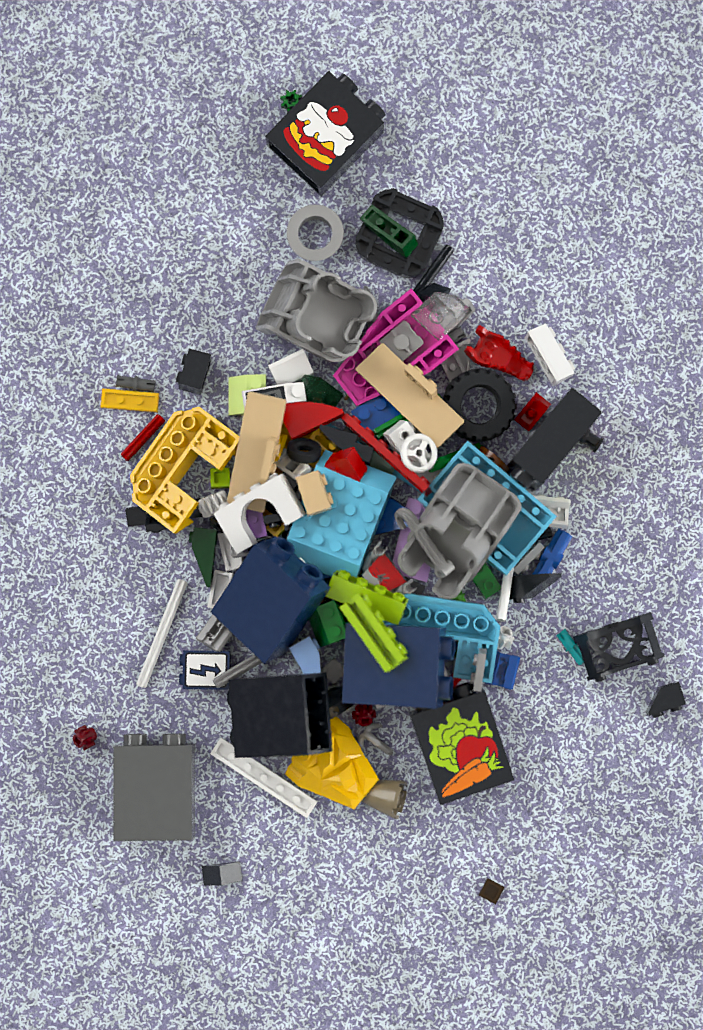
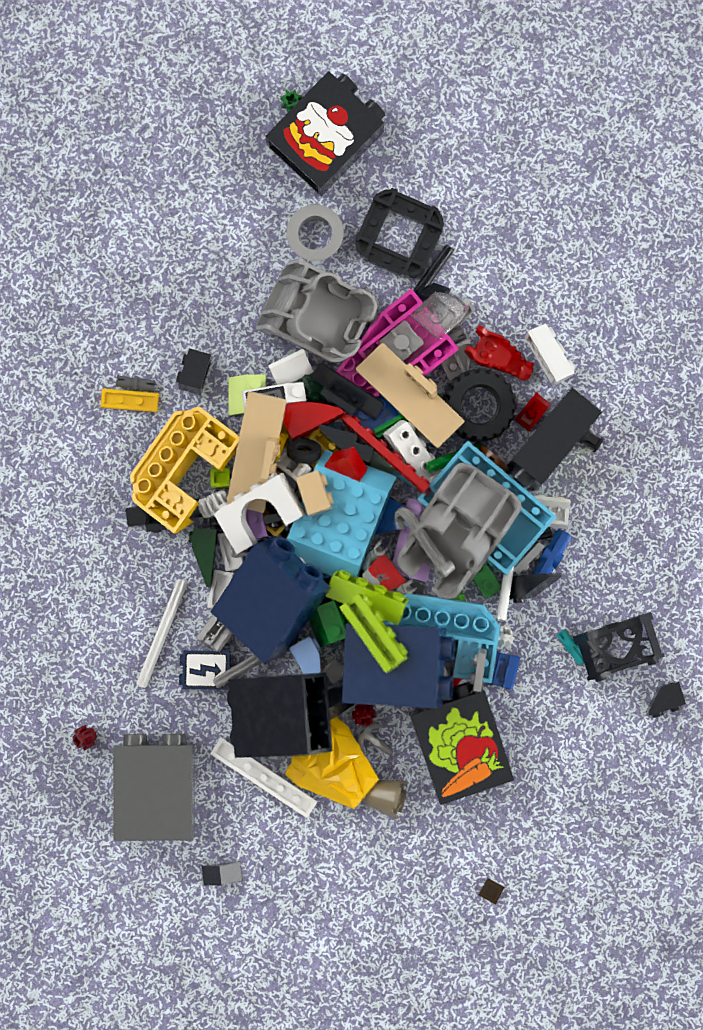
red axle [121,414,165,461] -> none
dark green slope [359,205,418,258] -> none
white piece [400,434,437,473] -> none
none -> black bracket [311,363,384,420]

